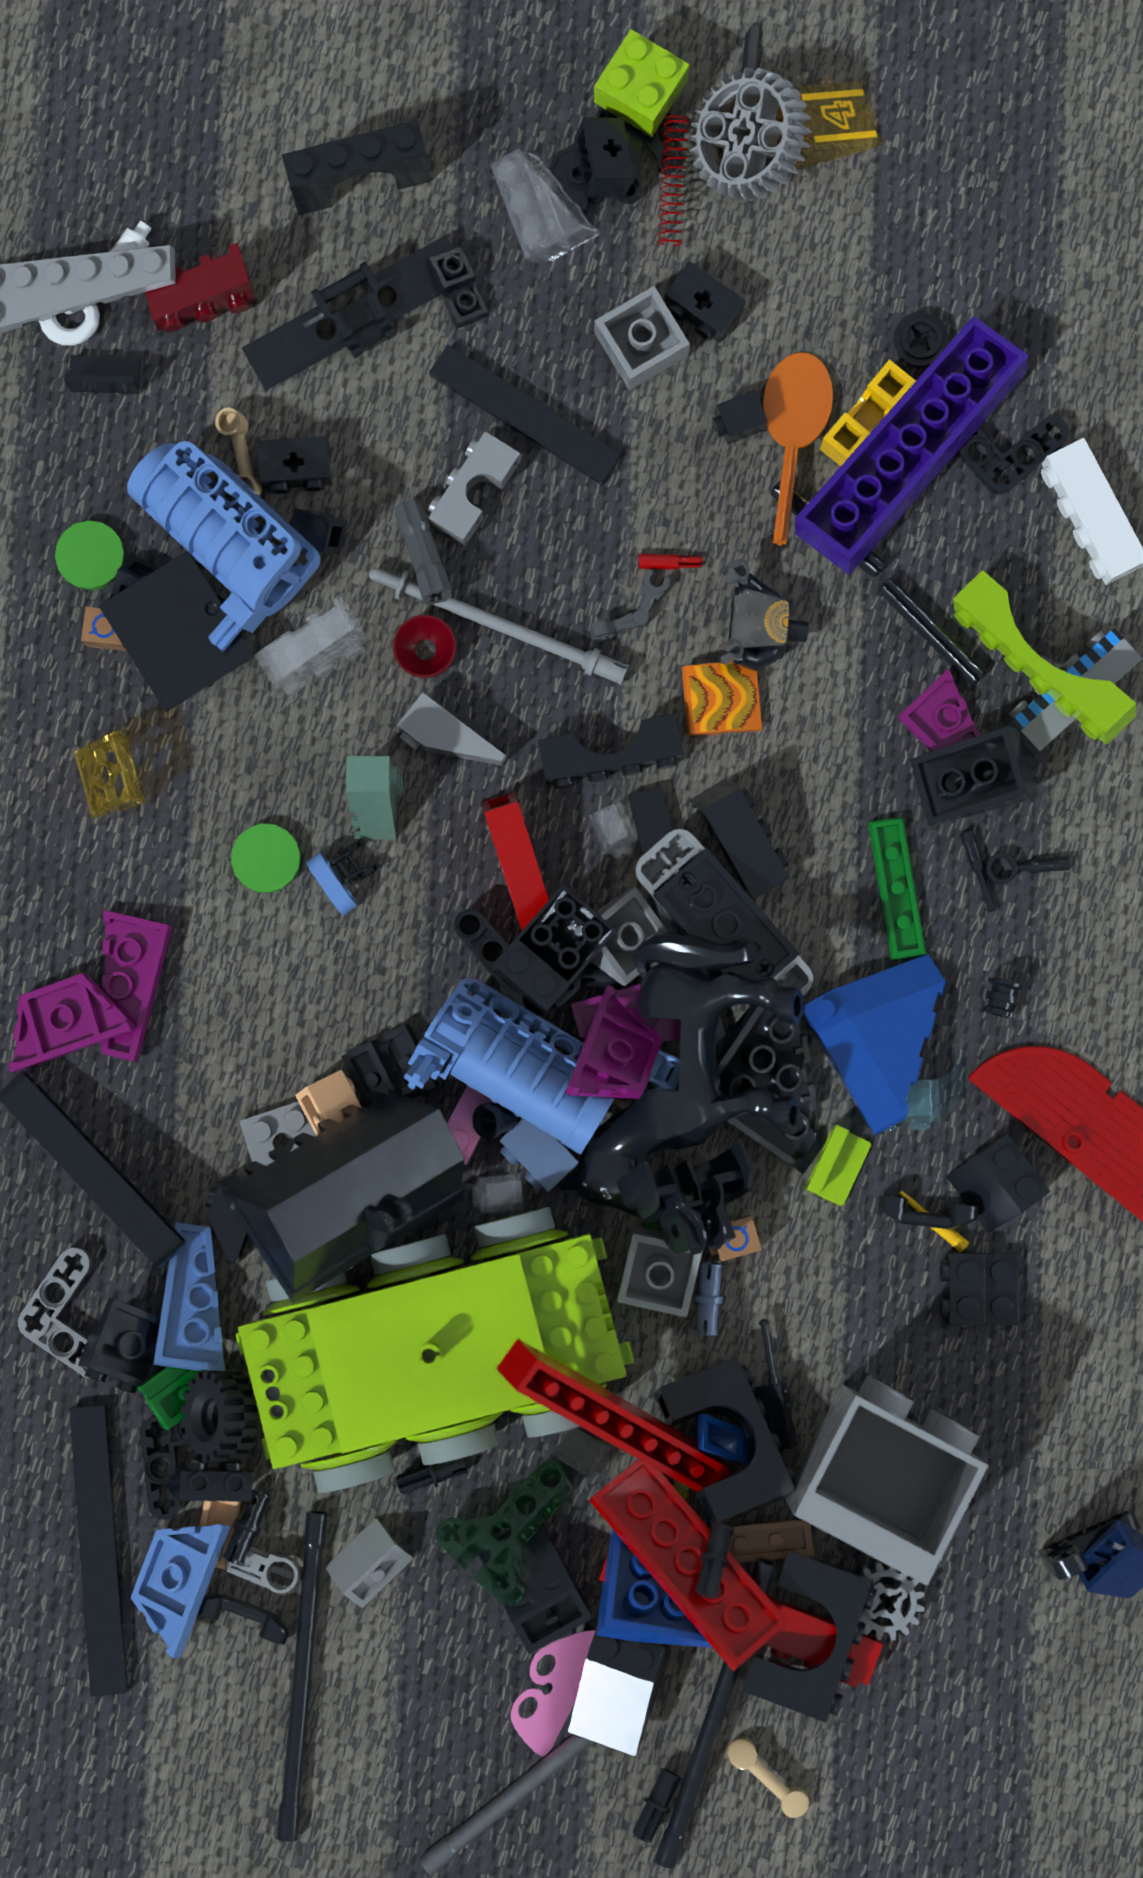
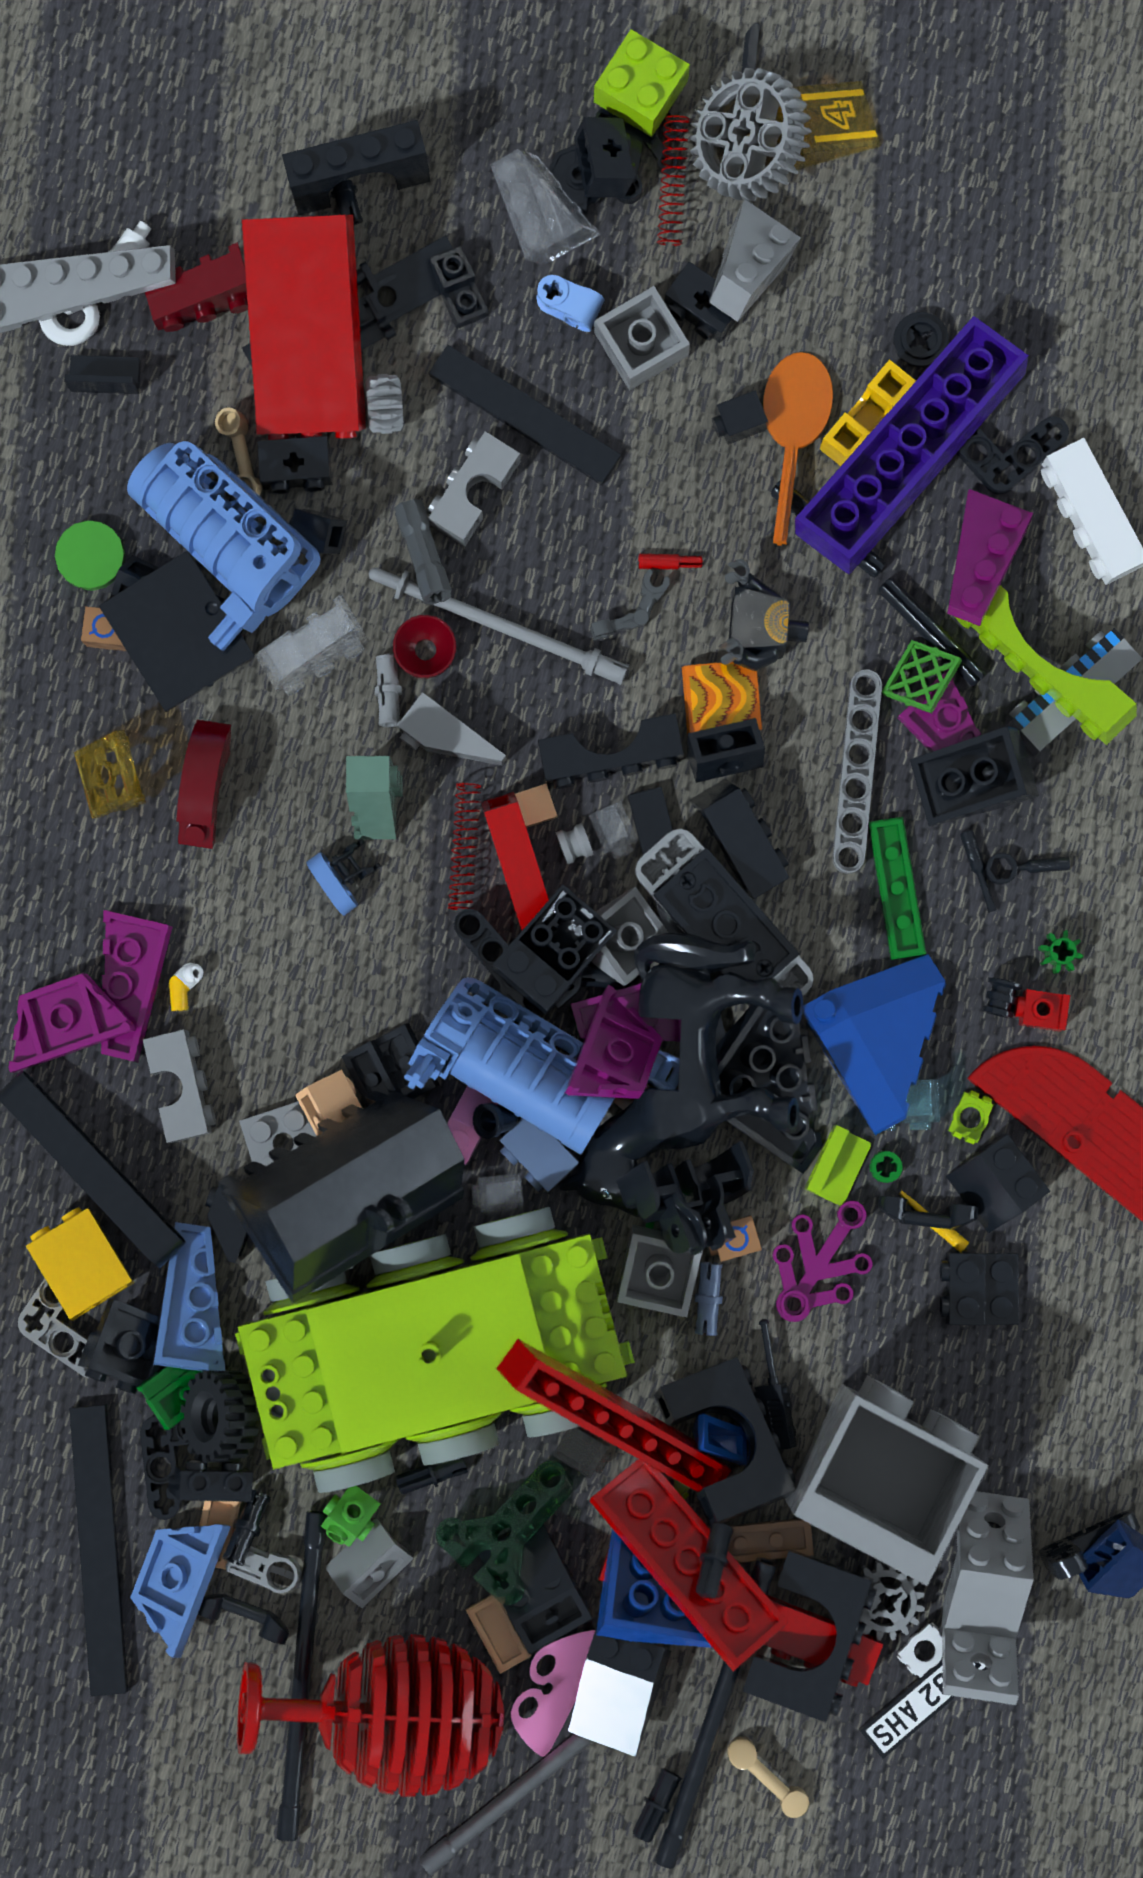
bright green tile [231,823,301,894] -> none
none -> yellow brick [26,1207,135,1321]
none -> light grey arch [143,1029,216,1143]
none -> arm [169,963,204,1011]
none -> dark red arch [176,719,231,849]
none -> red plant [237,1634,505,1797]
none -> red brick [242,215,366,440]
none -> bright green brick [321,1486,381,1547]
none -> black pin [331,180,363,225]
none -> light grey gear [366,374,403,434]
none -> light grey pin [374,654,402,727]
none -> red piece [447,783,482,910]
none -> light nougat tile [466,1592,531,1674]
none -> light nougat tile [515,784,558,828]
none -> light blue piece [537,275,605,332]
none -> light grey wheel [555,823,594,865]
none -> black brick [687,718,765,783]
none -> light grey wedge [709,199,801,322]
none -> magenta plant [772,1201,873,1322]
none -> light grey beam [832,669,882,874]
none -> tile [859,1658,988,1759]
none -> green bush [869,1151,903,1183]
none -> bright green window [882,640,962,714]
none -> white piece [897,1622,942,1678]
none -> light grey bracket [941,1491,1034,1705]
none -> magenta wing [947,489,1033,626]
none -> lime piece [948,1090,994,1145]
none -> red brick [1014,989,1071,1032]
none -> green gear [1038,930,1083,974]

